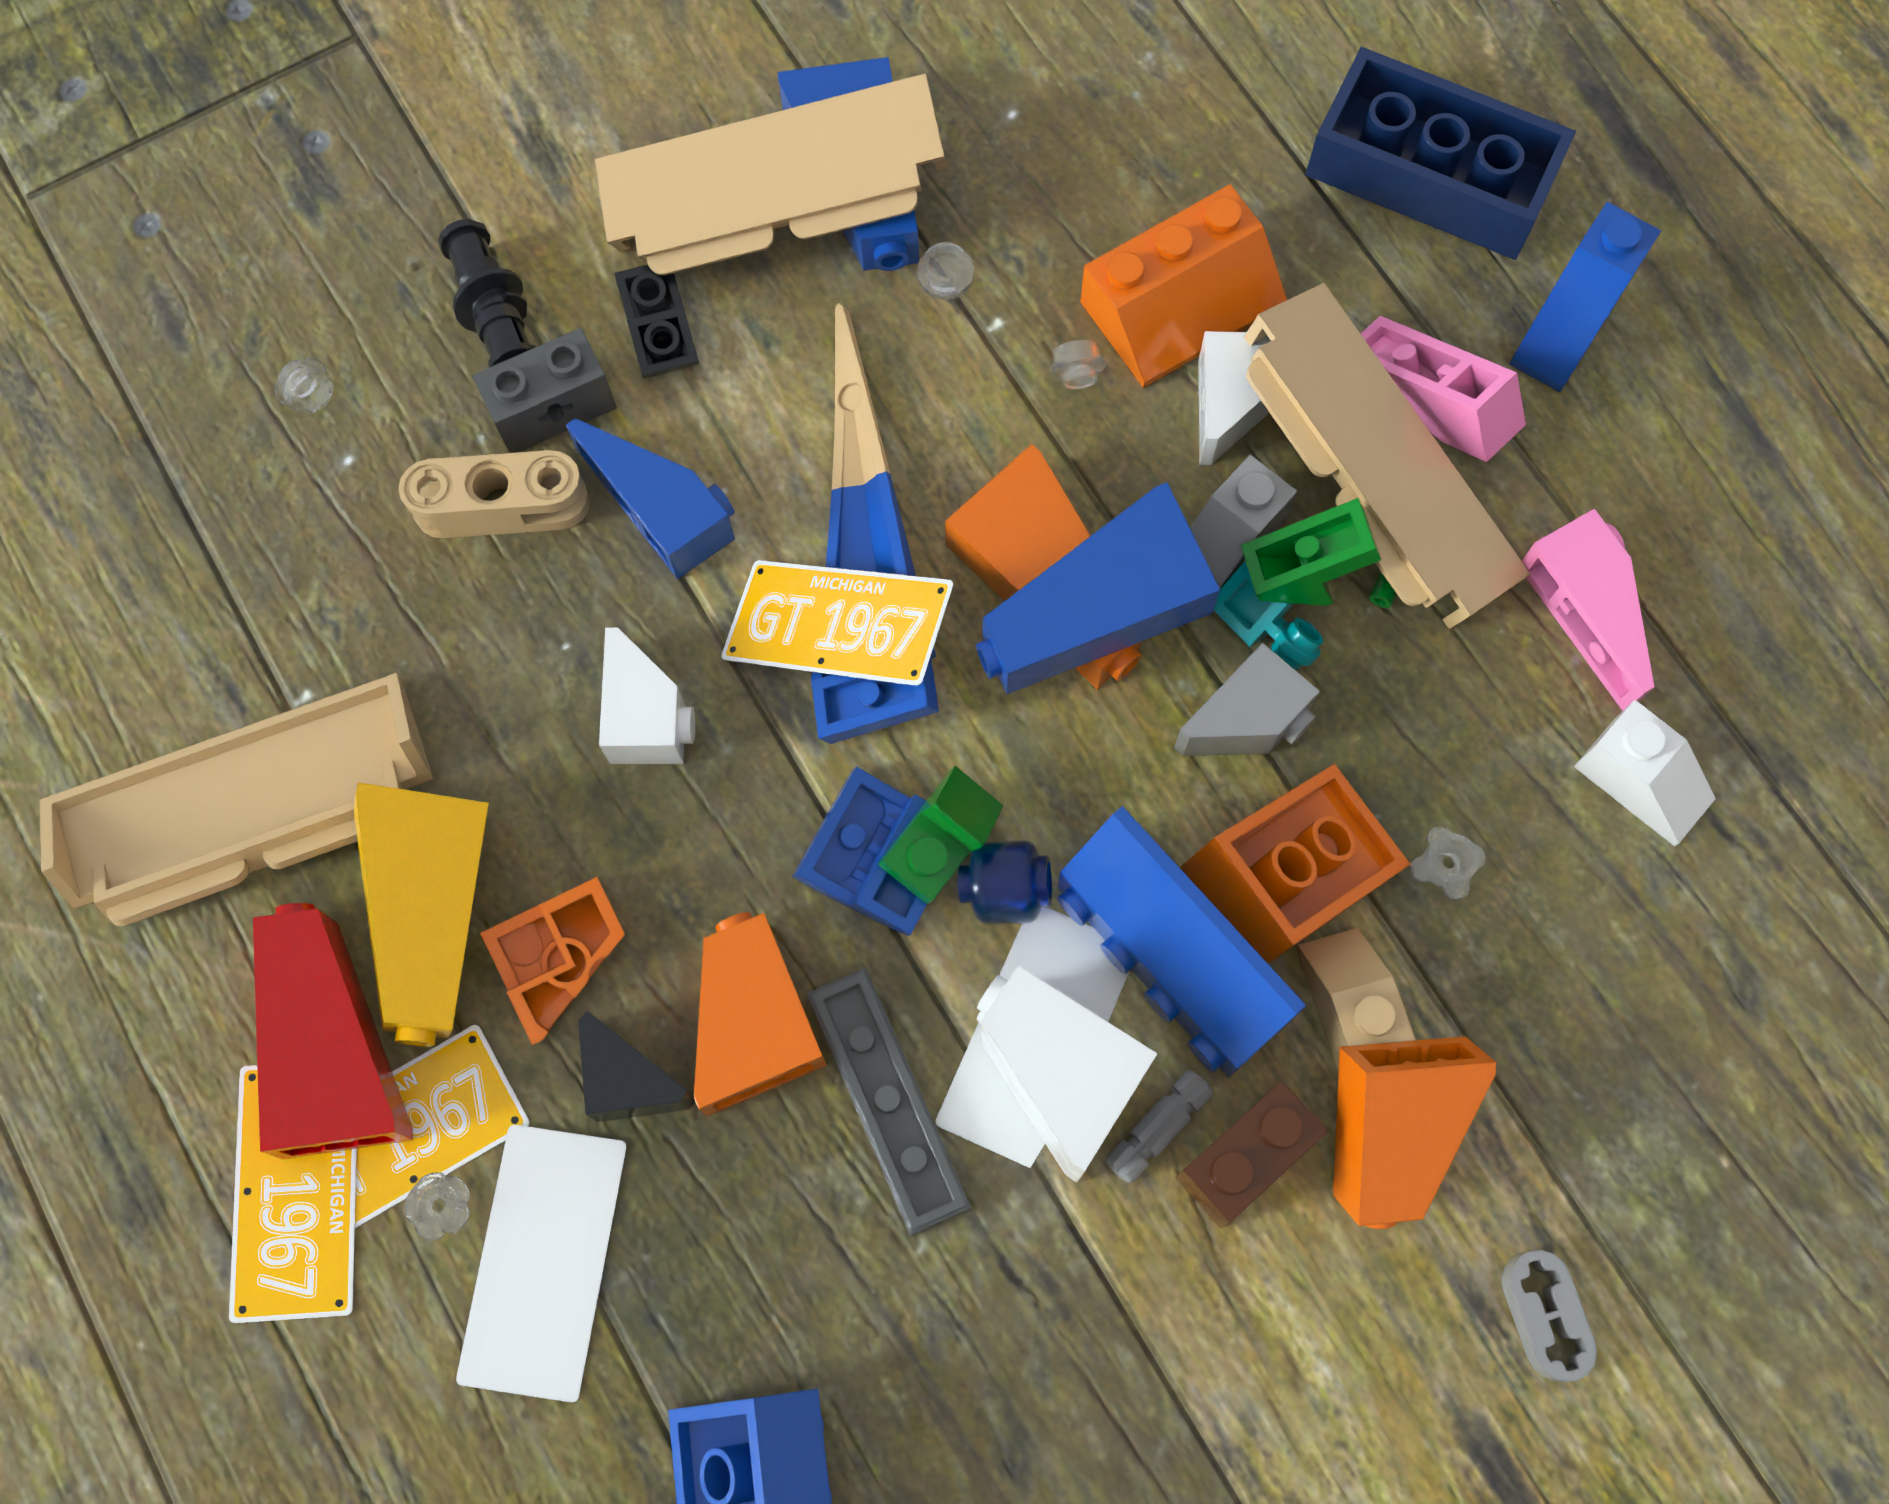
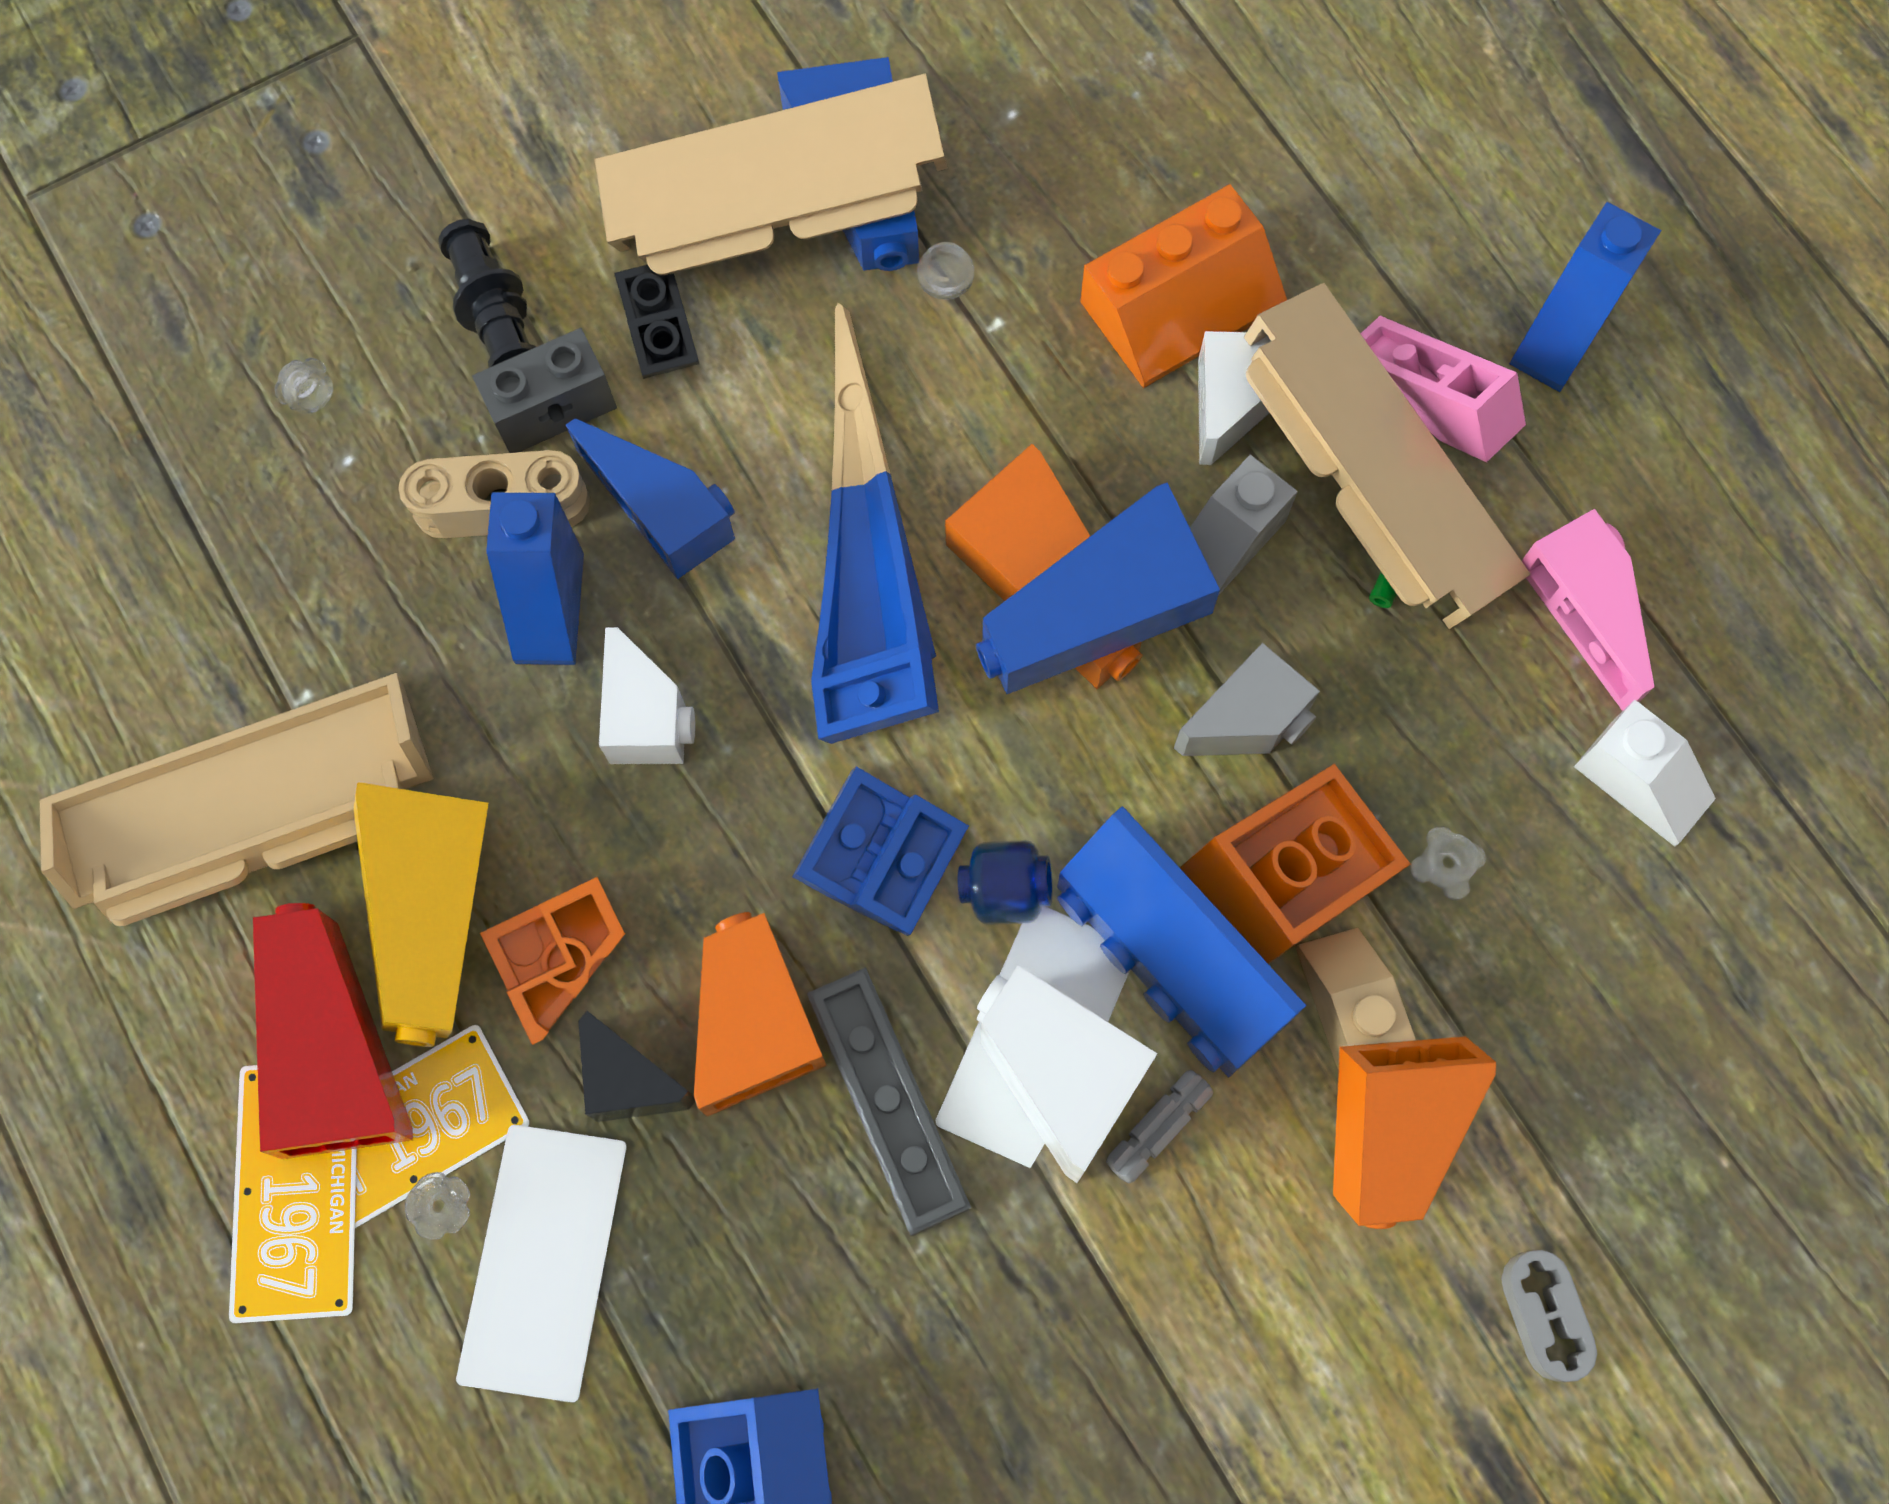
yellow sticker [721,560,953,686] -> none
green slope [877,766,1004,904] -> none
clear plate [1050,340,1107,389] -> none
reddish brown brick [1175,1080,1329,1228] -> none
teal plate [1214,561,1323,670] -> none
green slope [1241,498,1382,606] -> none
dark blue brick [1305,47,1576,260] -> none
none -> blue slope [486,492,584,665]

